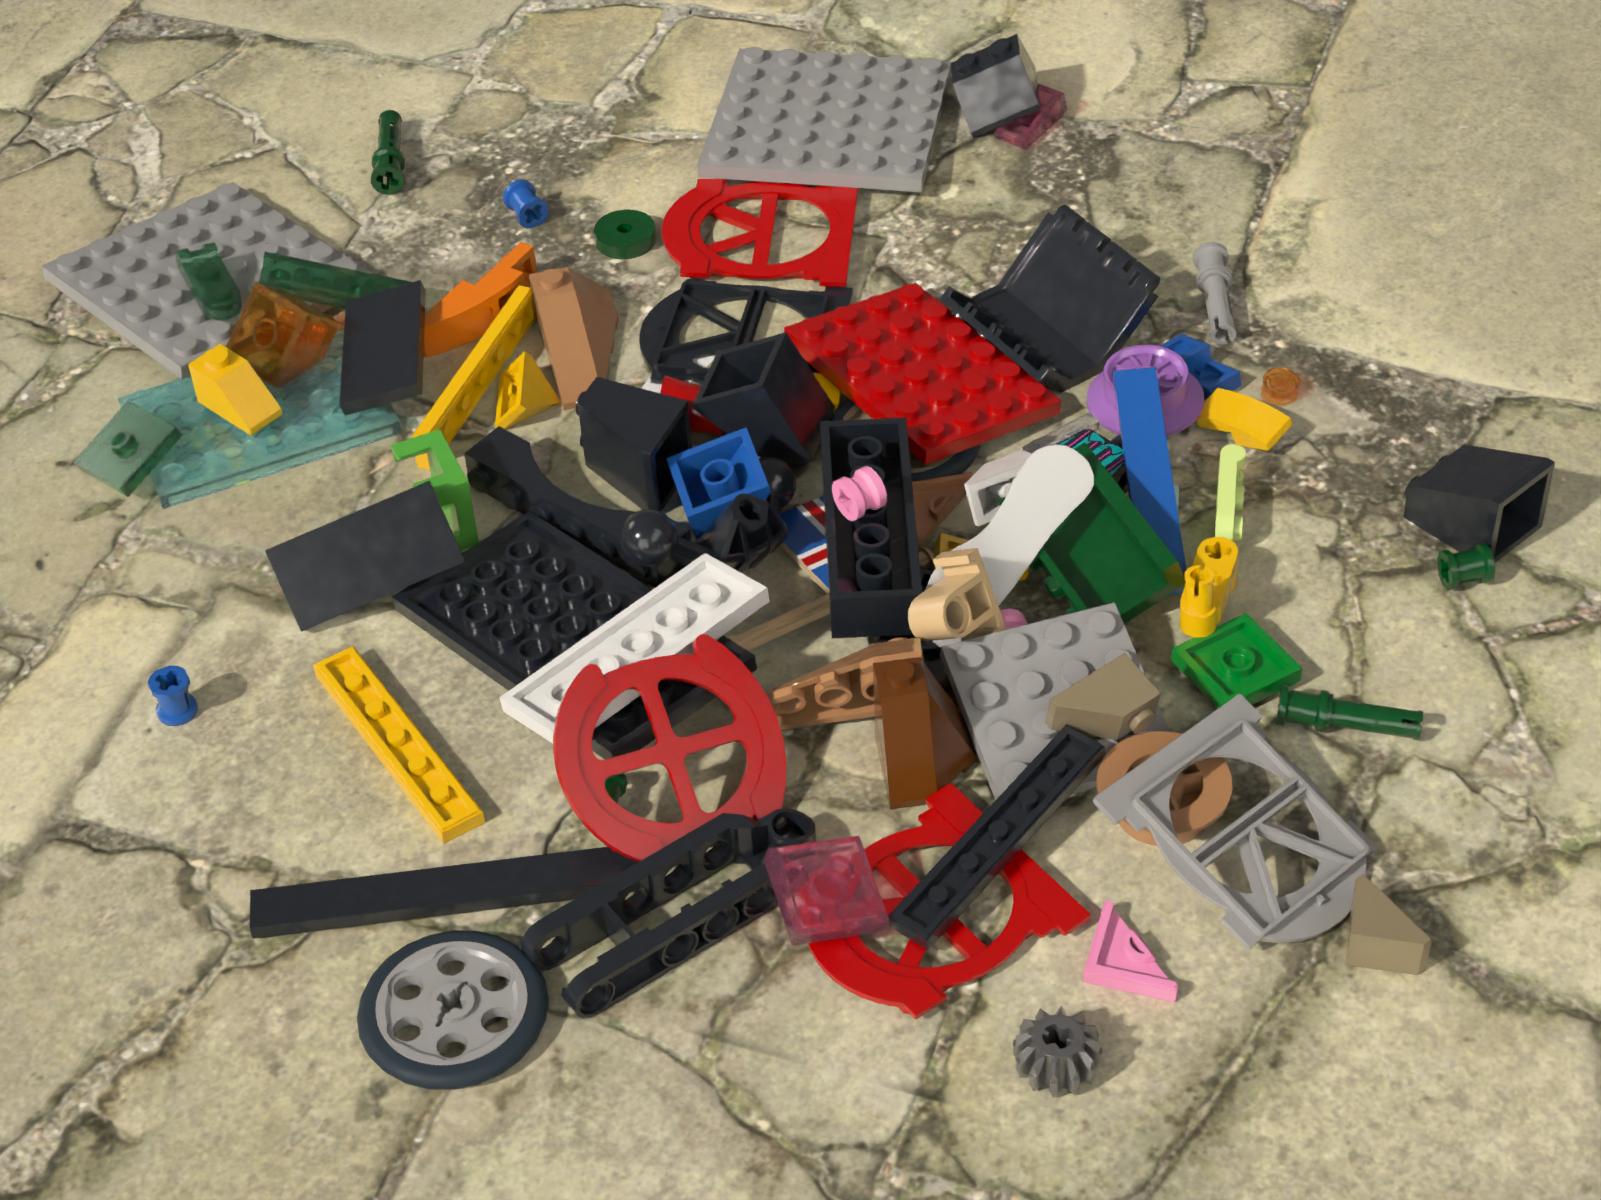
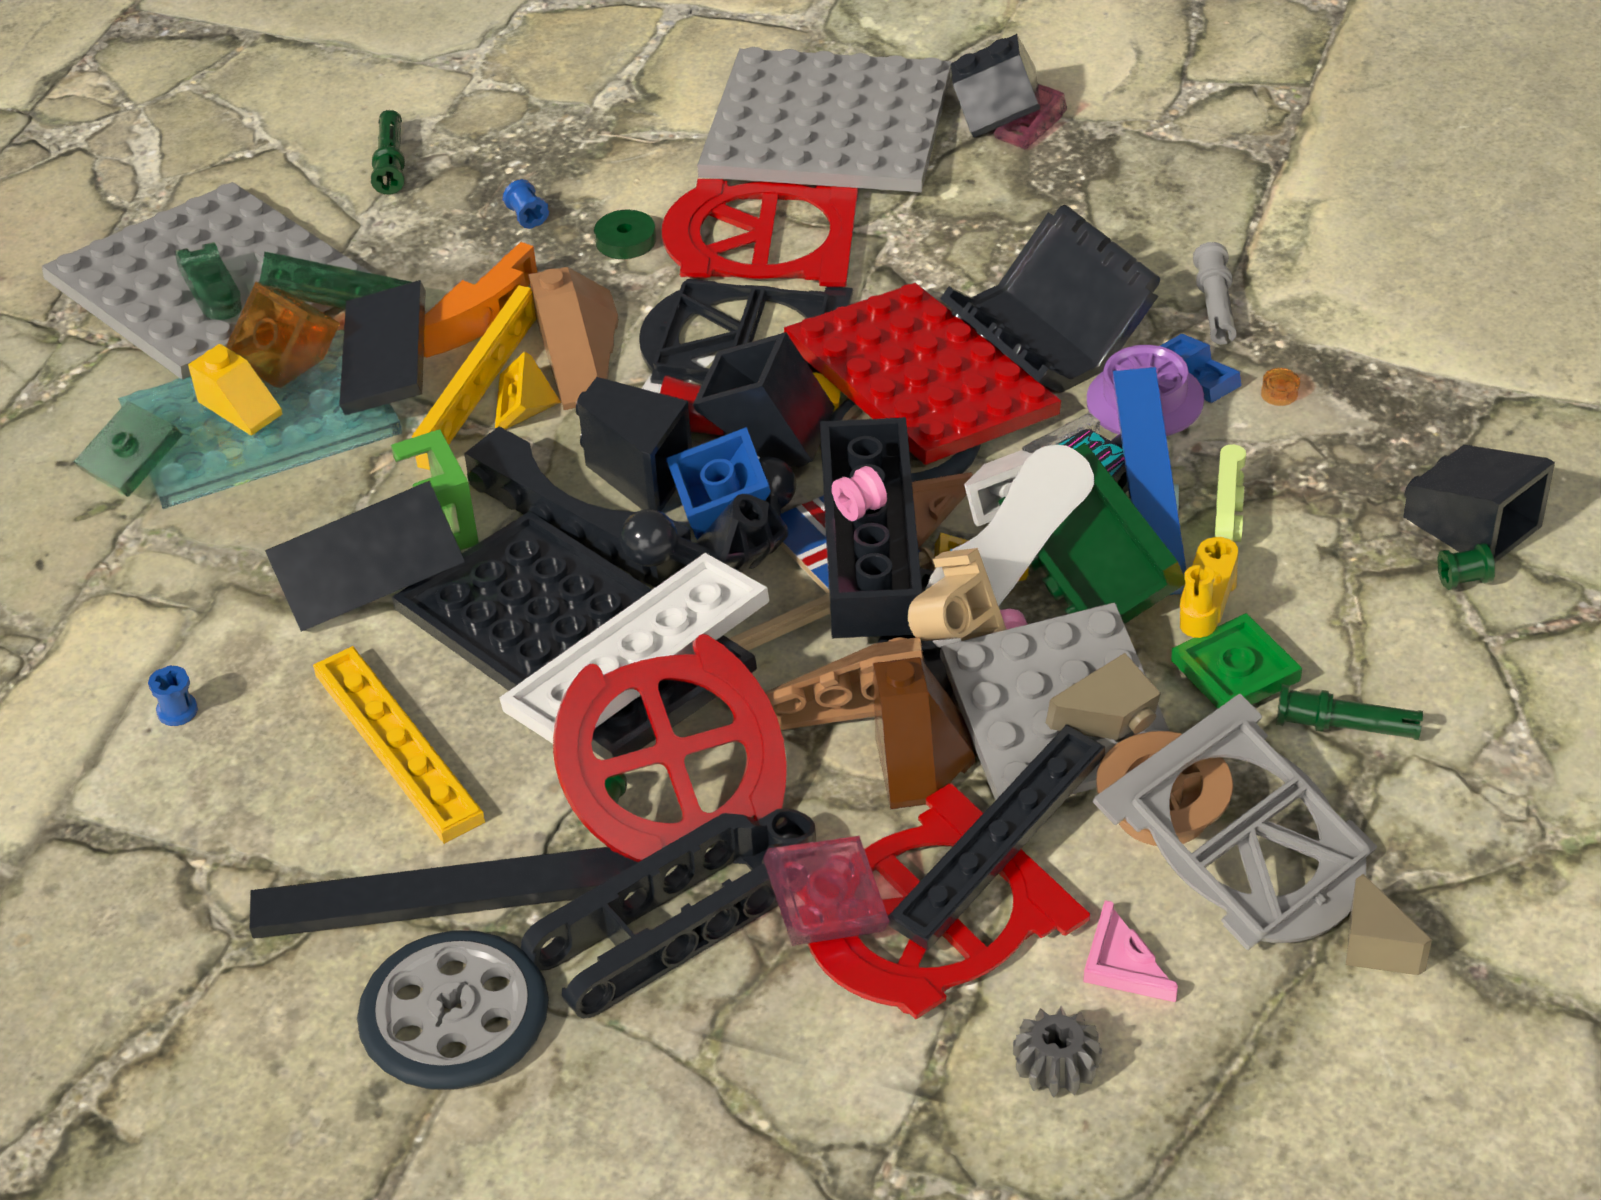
yellow slope [1196,388,1293,451] -> none

